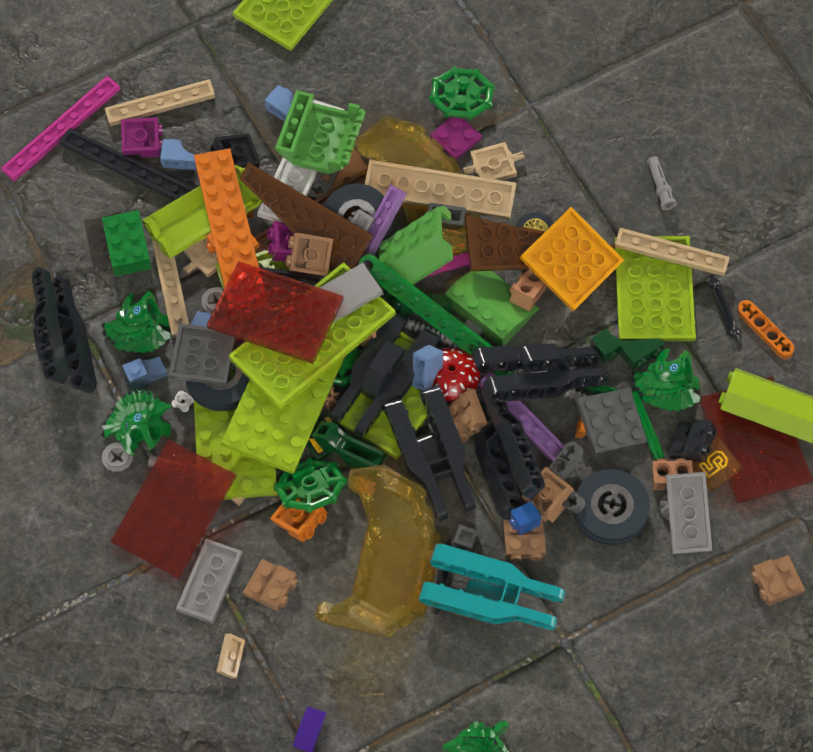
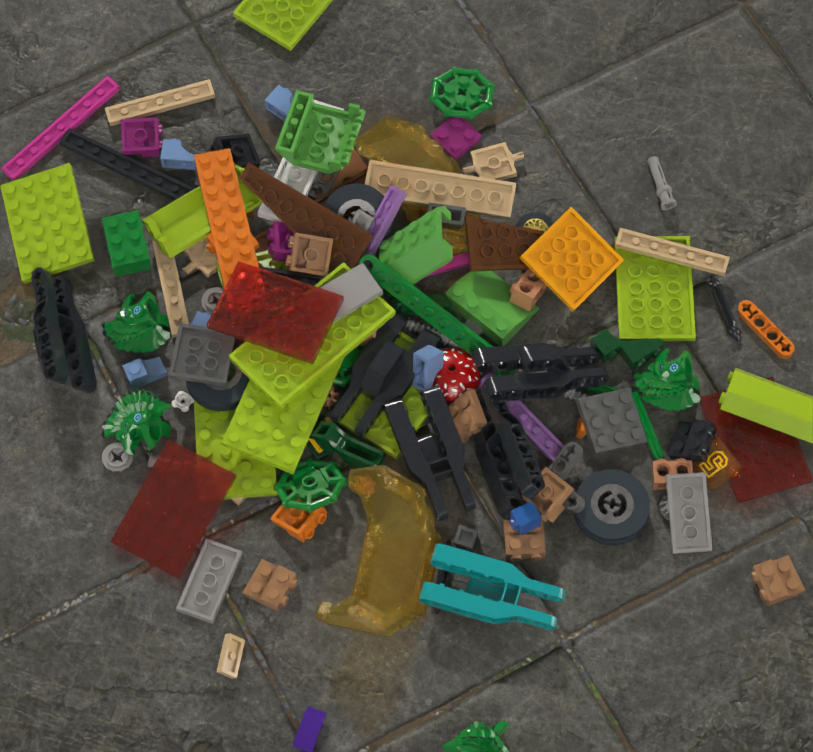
none -> lime plate [0,163,95,284]

